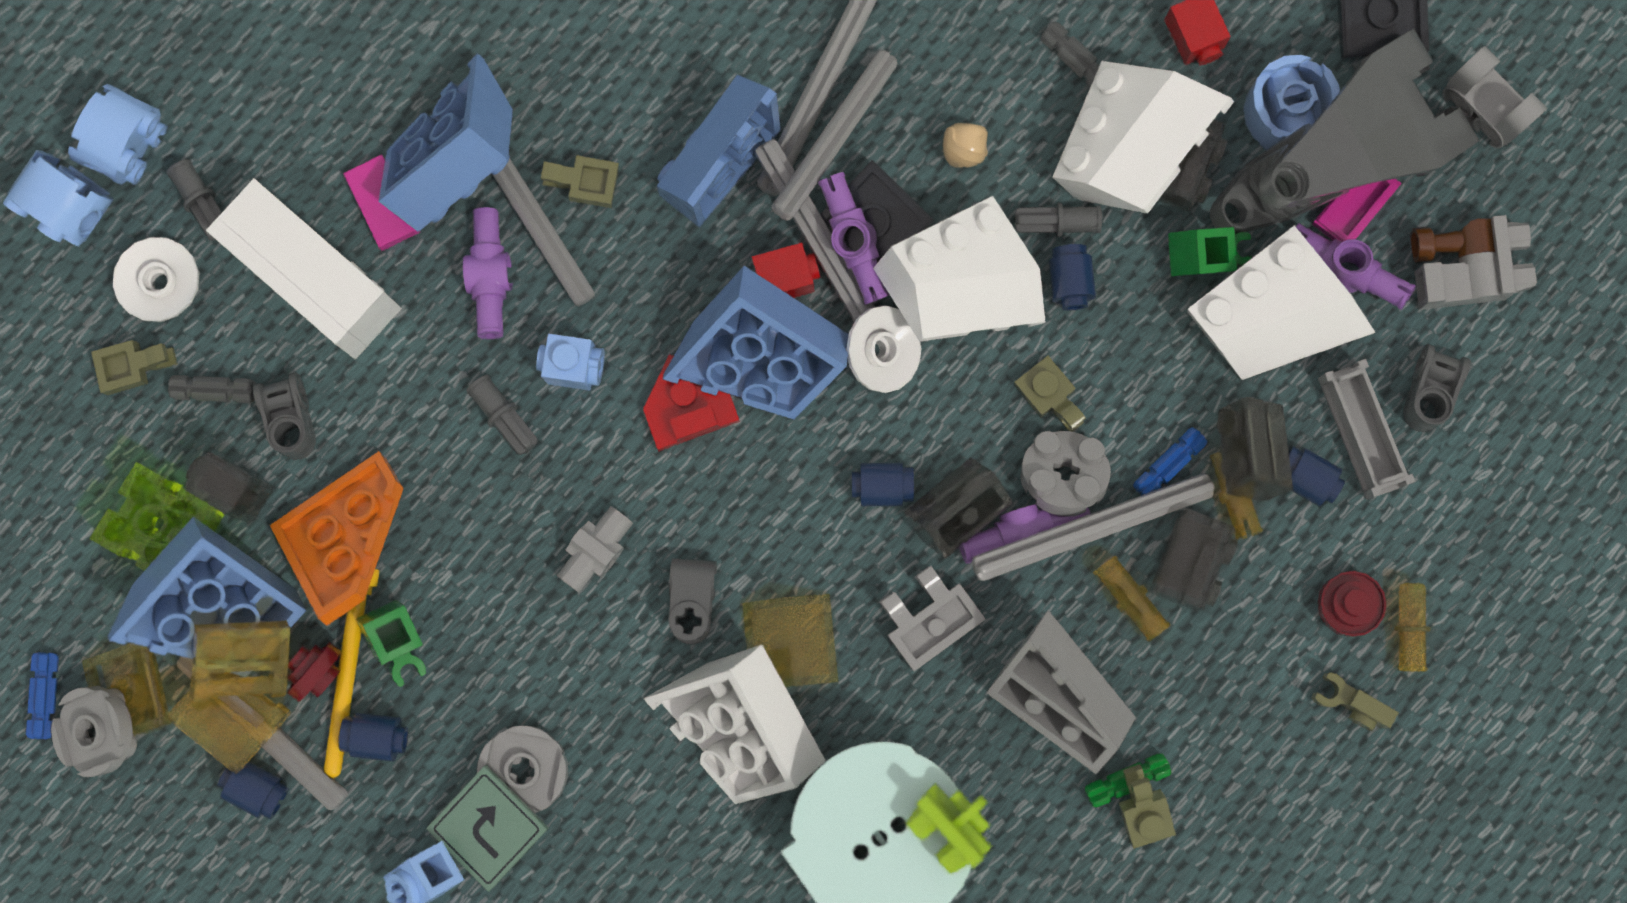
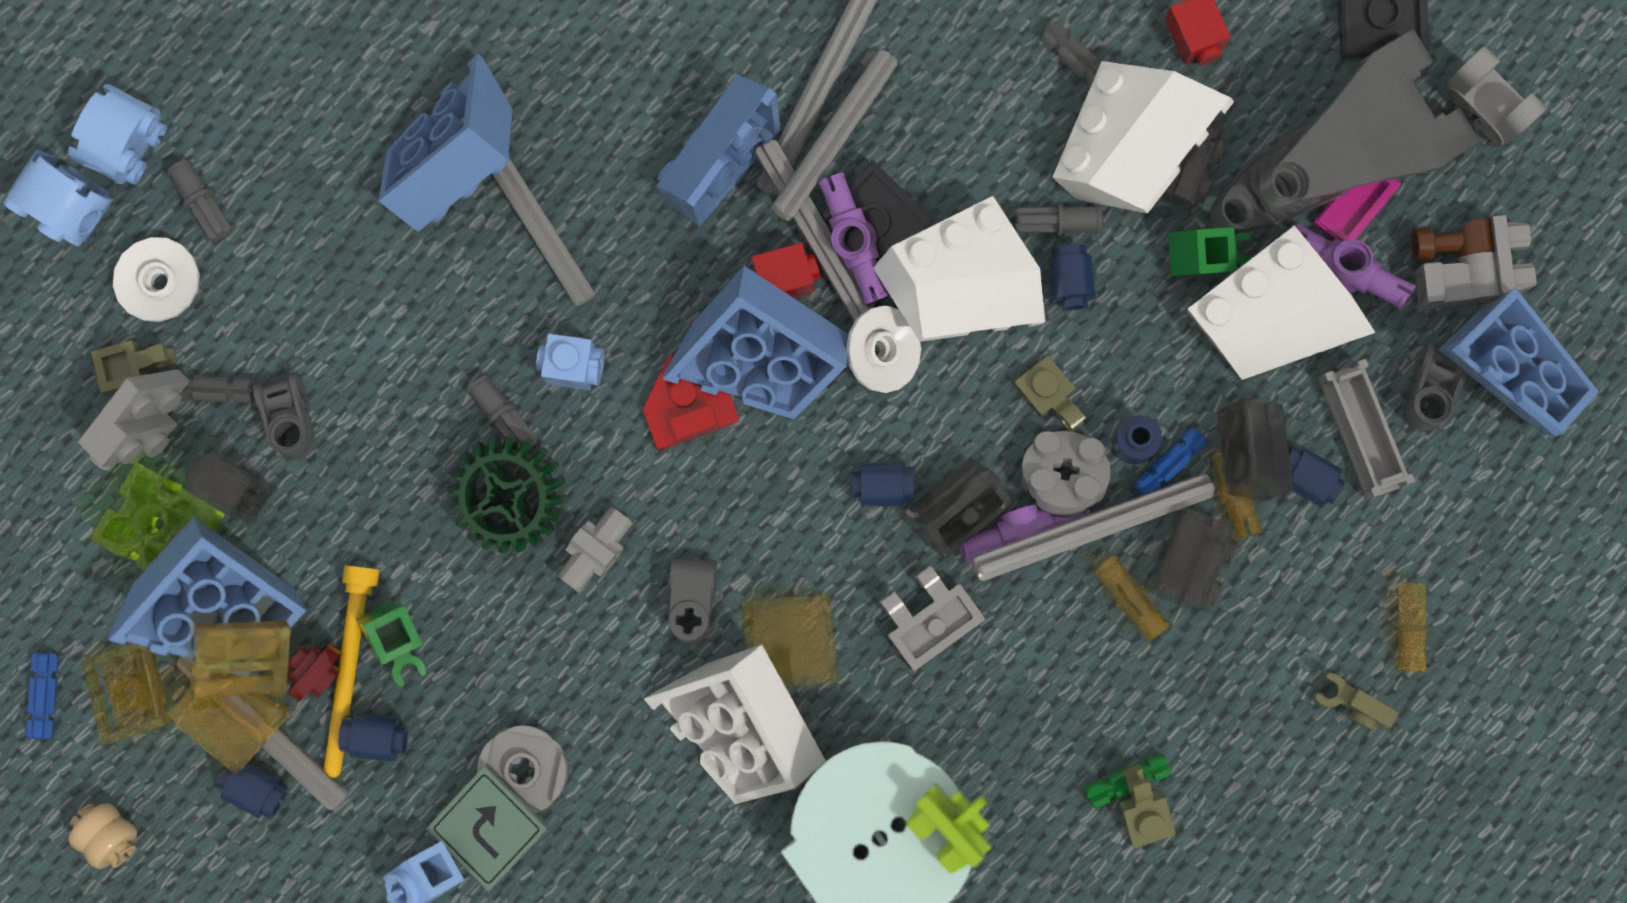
light grey plate [51,686,137,777] -> none
white piece [206,178,402,360] -> none
orange plate [270,451,404,626] -> none
dark pink tile [343,155,420,251] -> none
medium lavender pin [463,207,512,339] -> none
olive plate [541,155,619,208] -> none
tan piece [943,123,988,168] -> none
light grey wedge [987,610,1136,774] -> none
light blue brick [1244,55,1340,150] -> none
dark red plate [1317,571,1387,637] -> none
none -> tan piece [68,803,137,869]
none -> light grey plate [78,369,190,471]
none -> dark green gear [447,434,567,554]
none -> dark blue brick [1112,415,1162,465]
none -> medium blue wedge [1439,287,1599,437]

